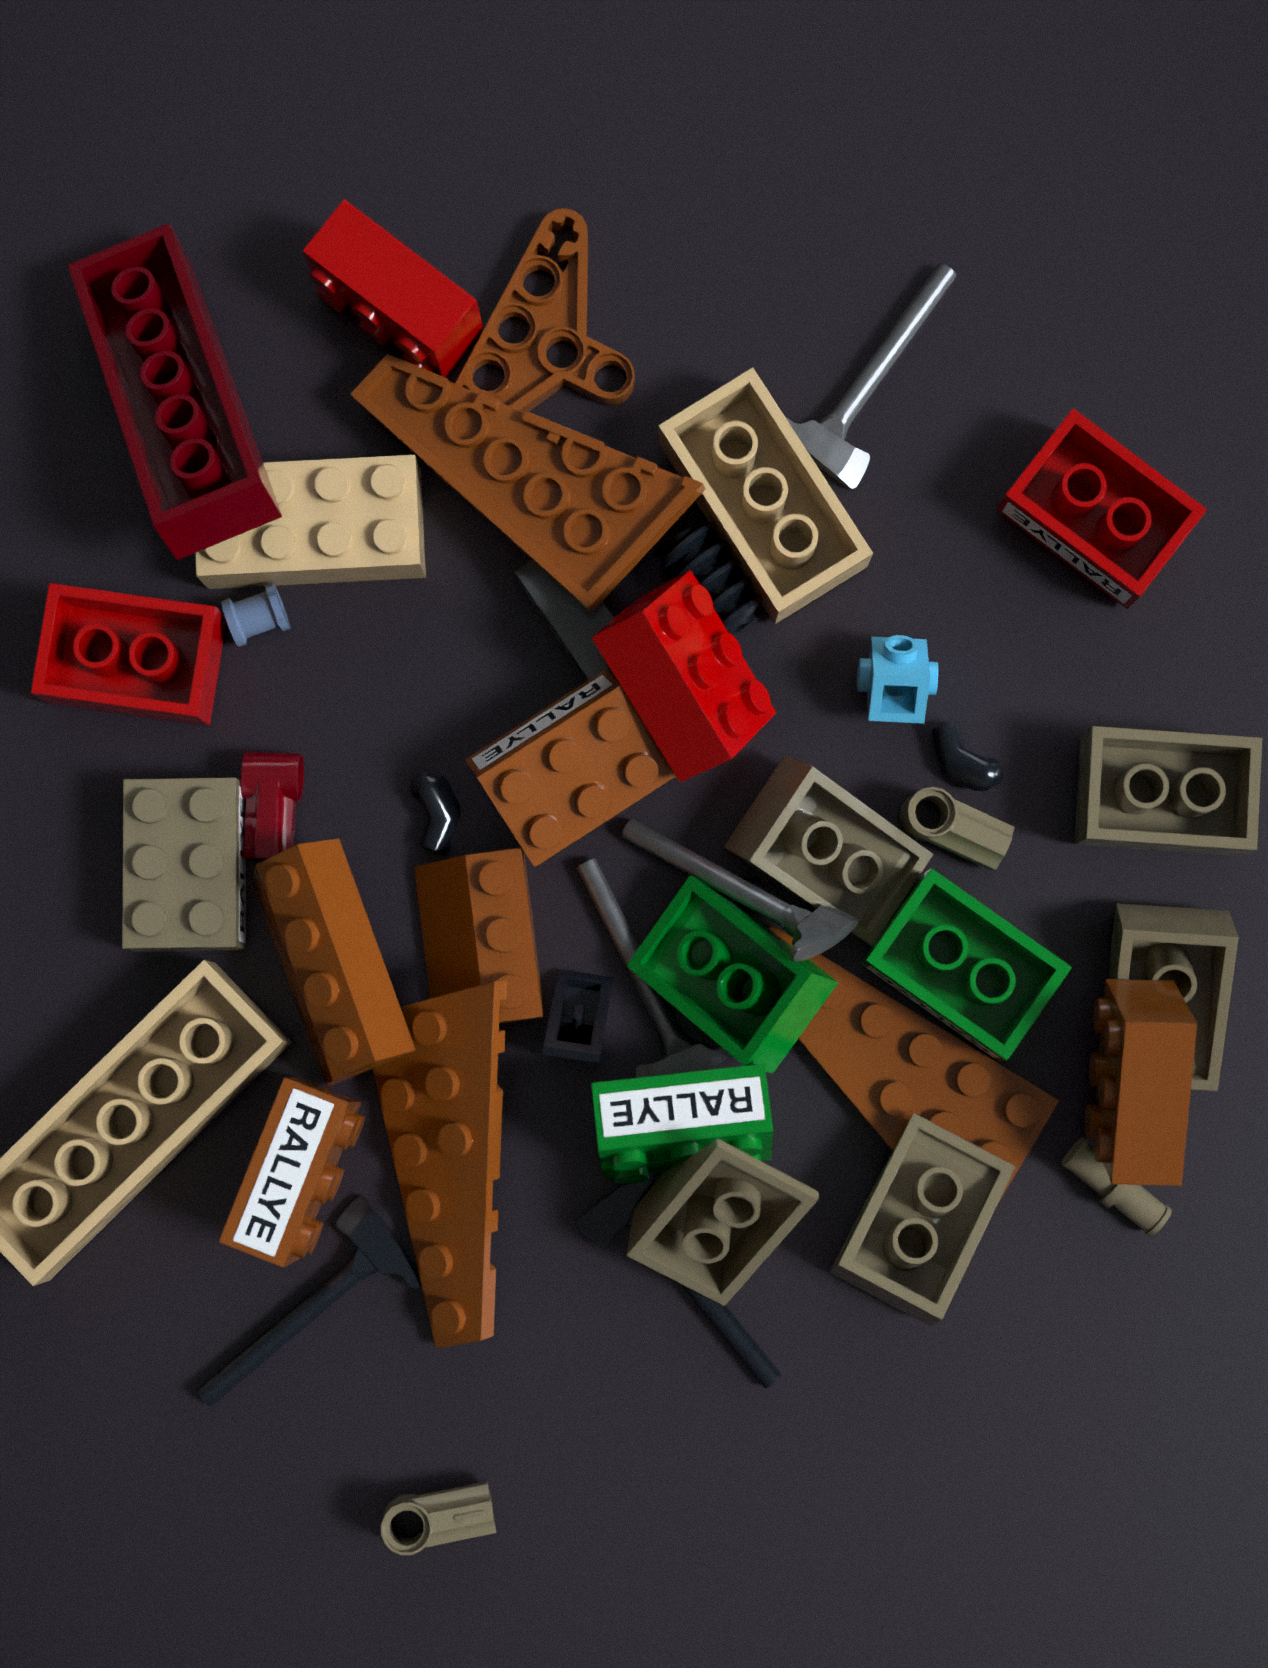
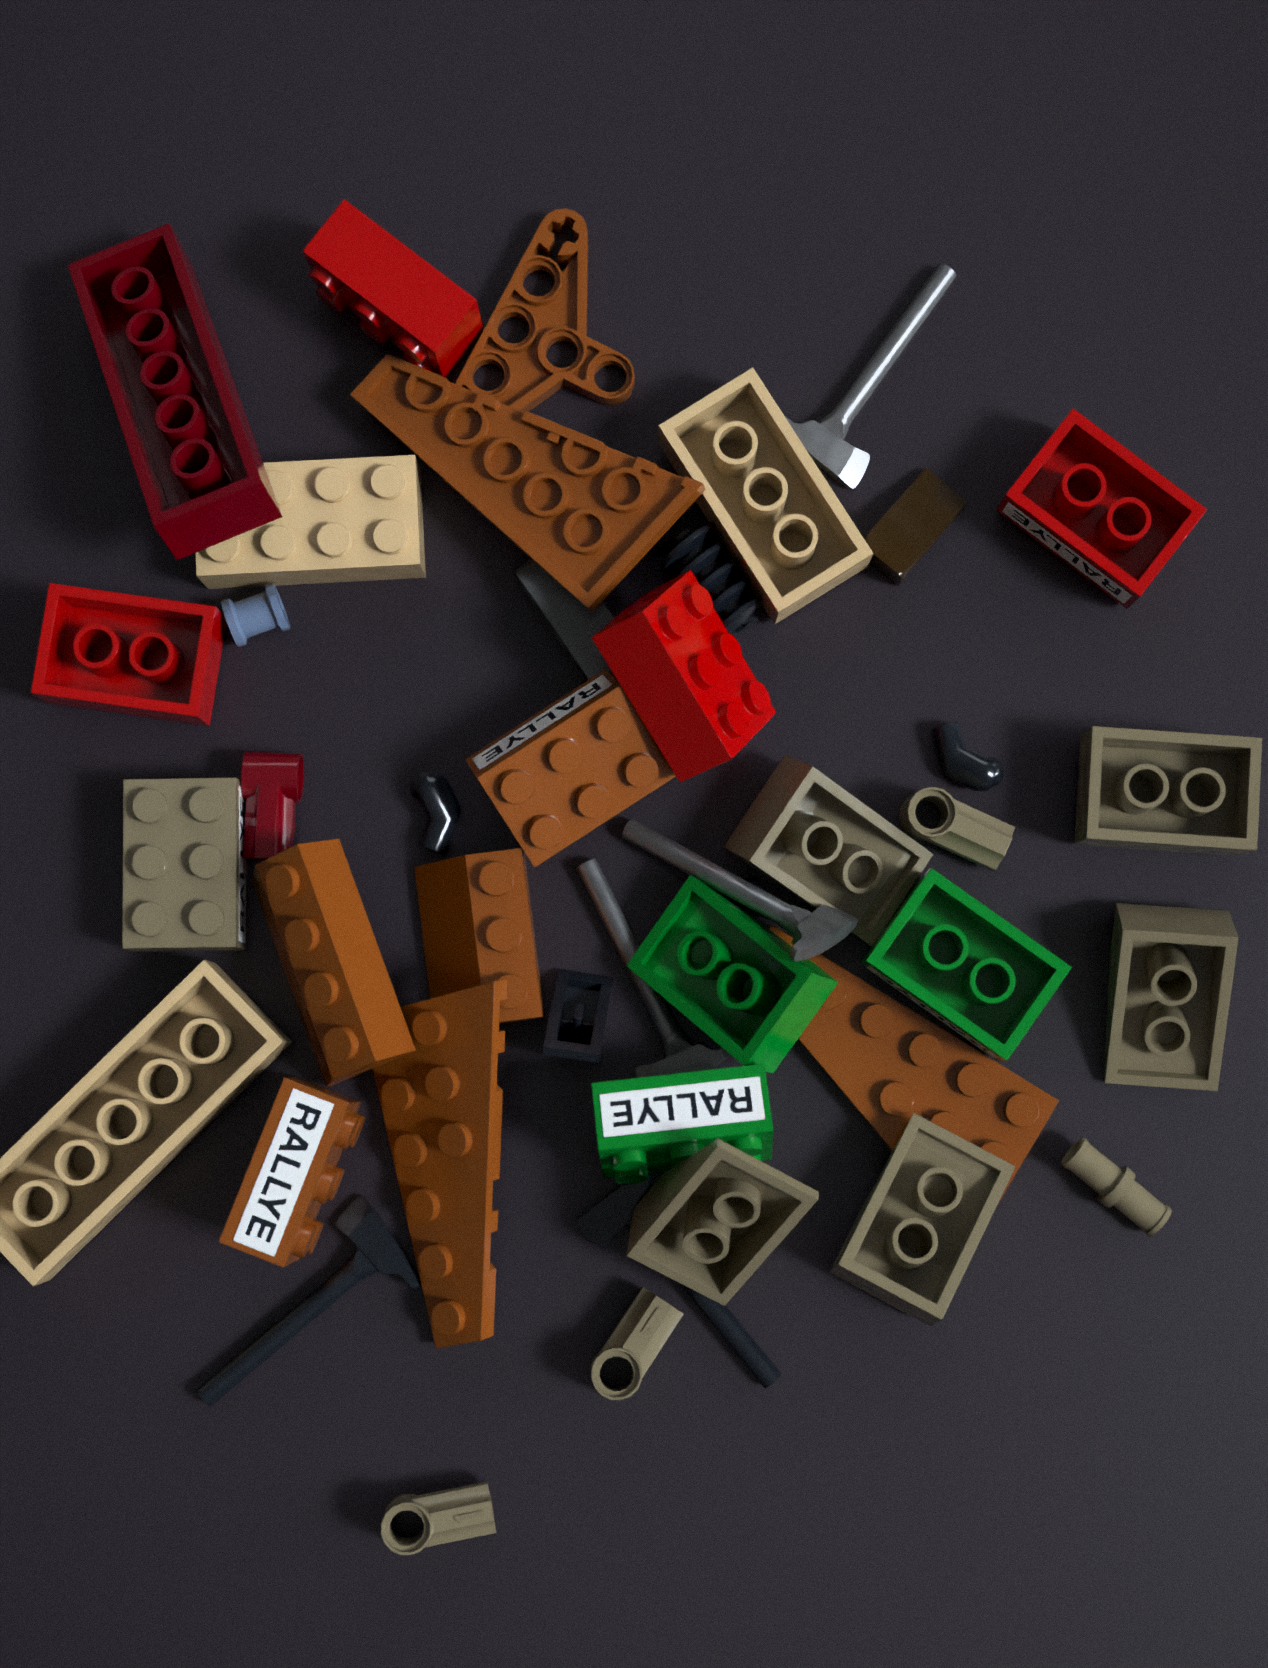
medium azure brick [857,635,938,724] -> none
dark orange brick [1085,979,1197,1186] -> none
none -> dark tan piece [590,1286,684,1400]
none -> dark brown slope [864,468,968,586]

